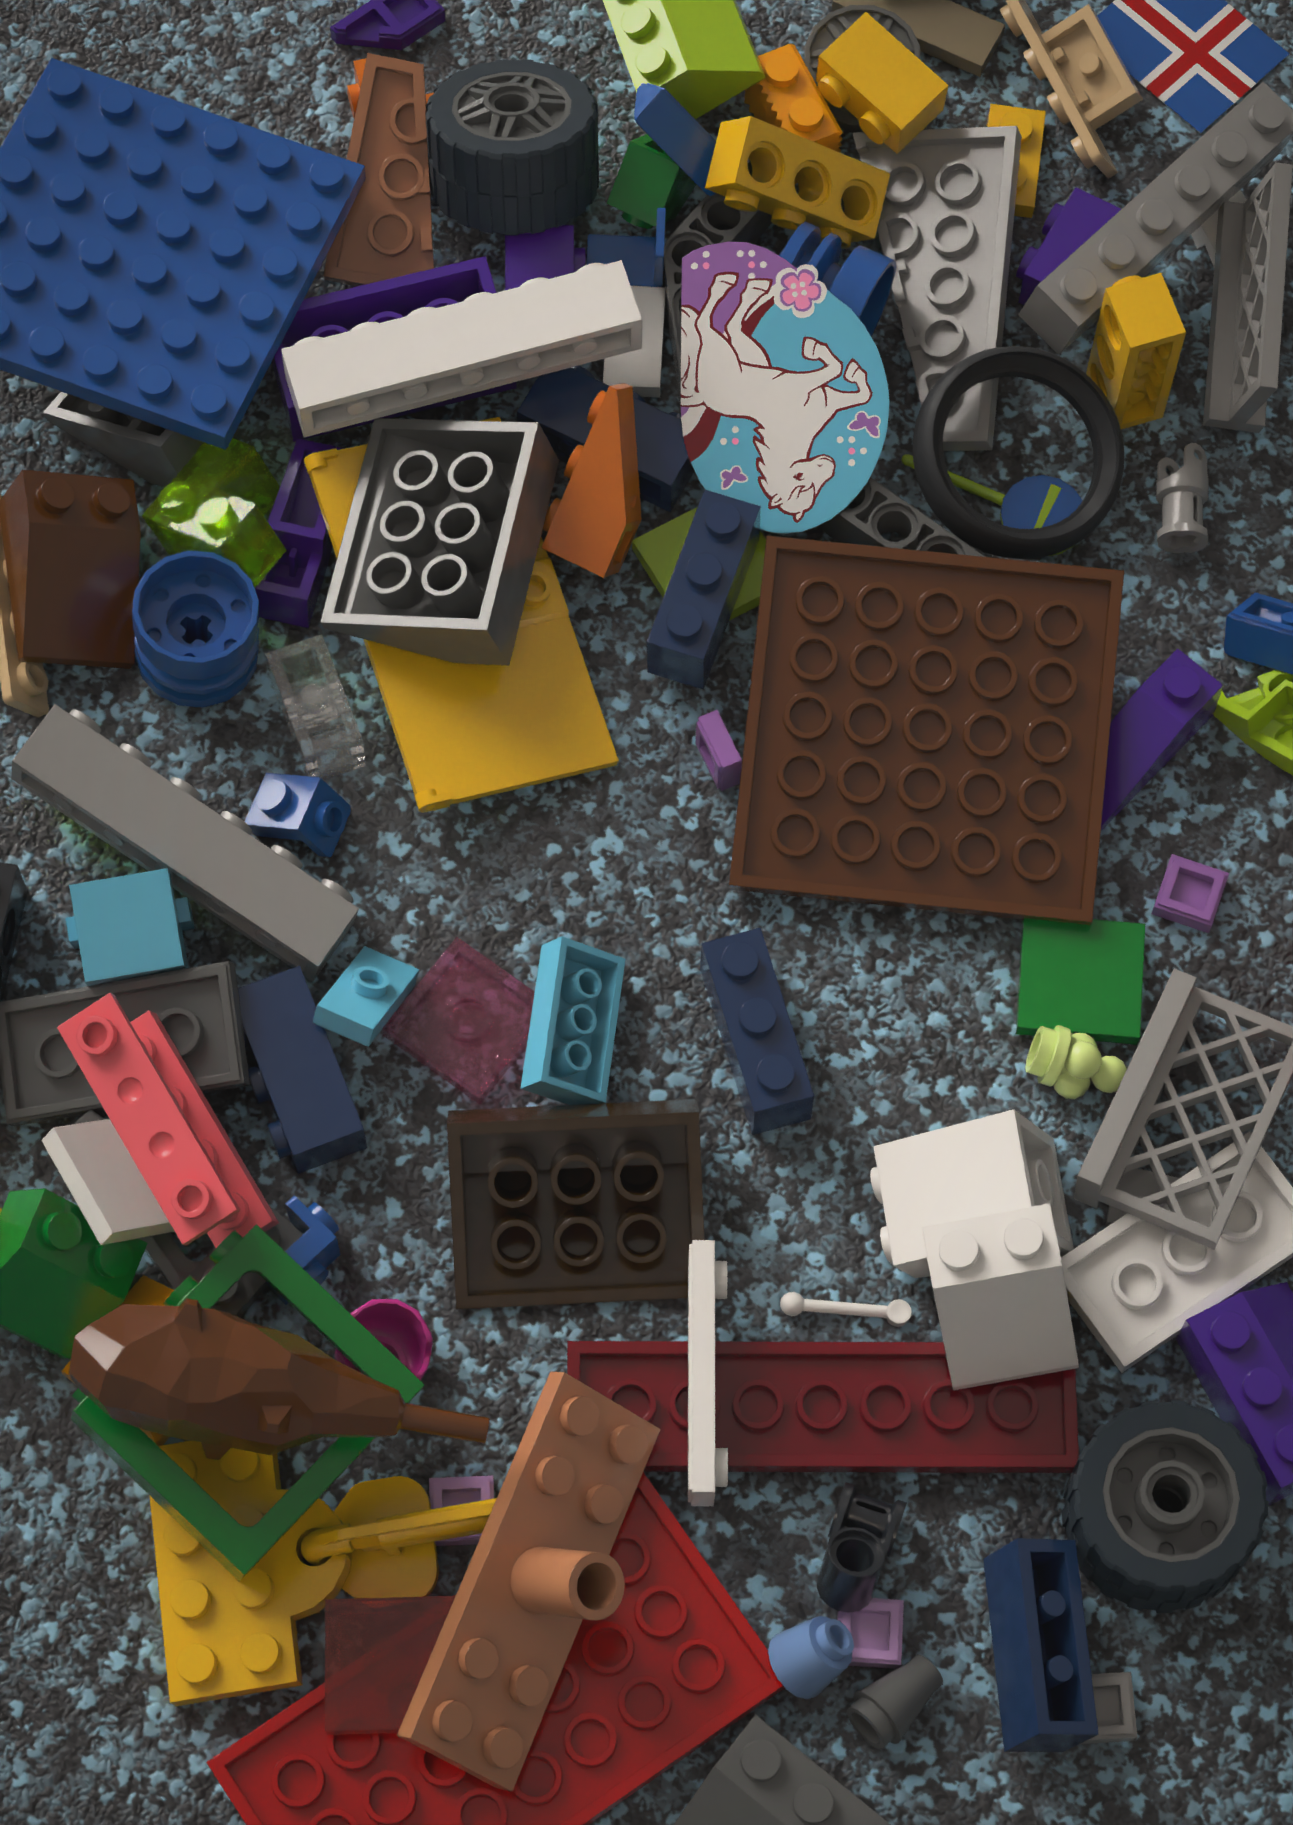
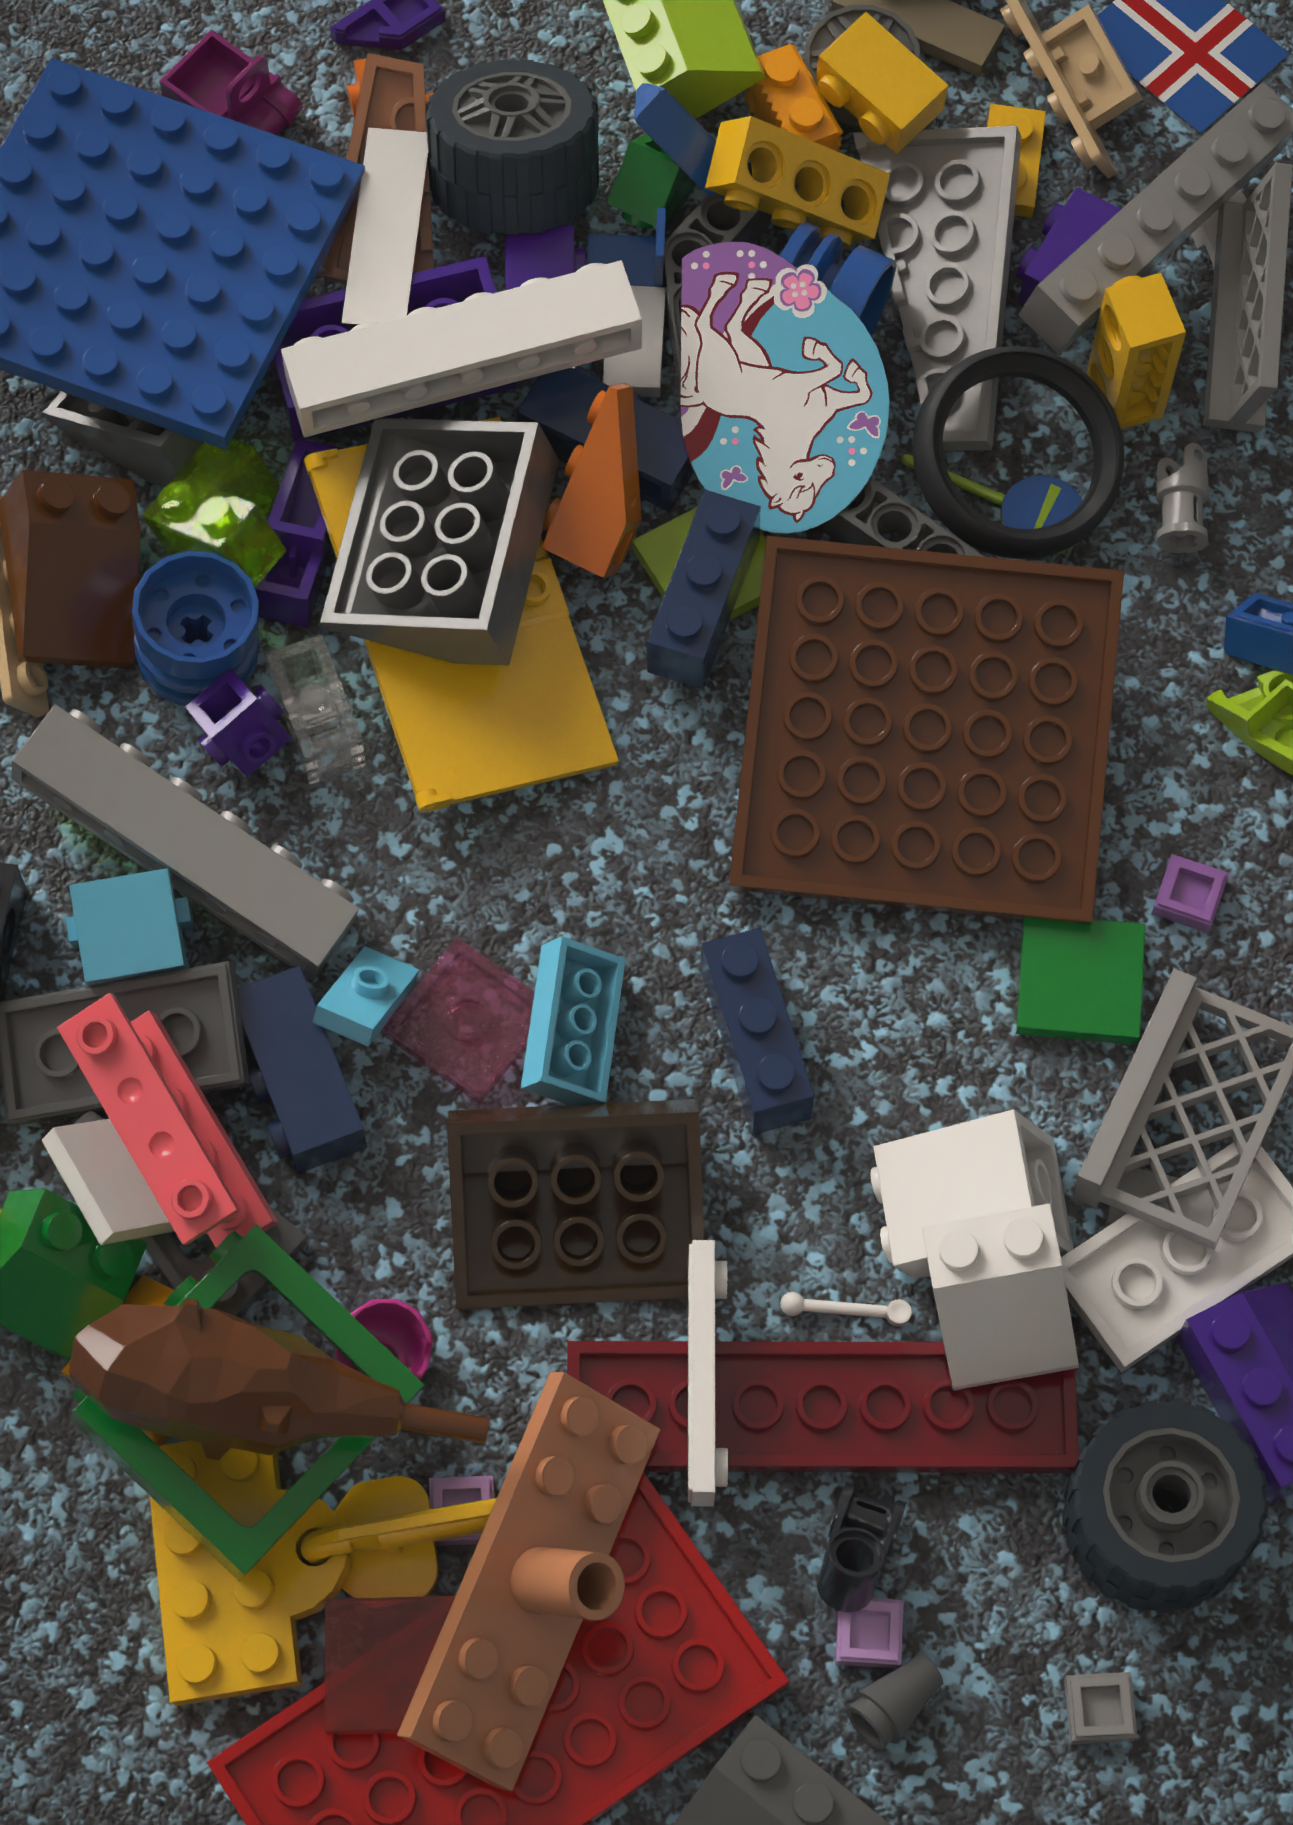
blue bracket [244,772,351,857] -> none
blue bracket [267,1195,341,1305] -> none
medium lavender tile [695,710,742,791] -> none
medium blue hat [768,1616,854,1699] -> none
dark blue brick [983,1538,1099,1752] -> none
yellowish green piece [1025,1025,1127,1099] -> none
dark purple slope [1101,648,1223,831] -> none
none -> magenta piece [159,29,303,135]
none -> dark purple brick [185,668,292,777]
none -> white sticker [342,127,428,325]

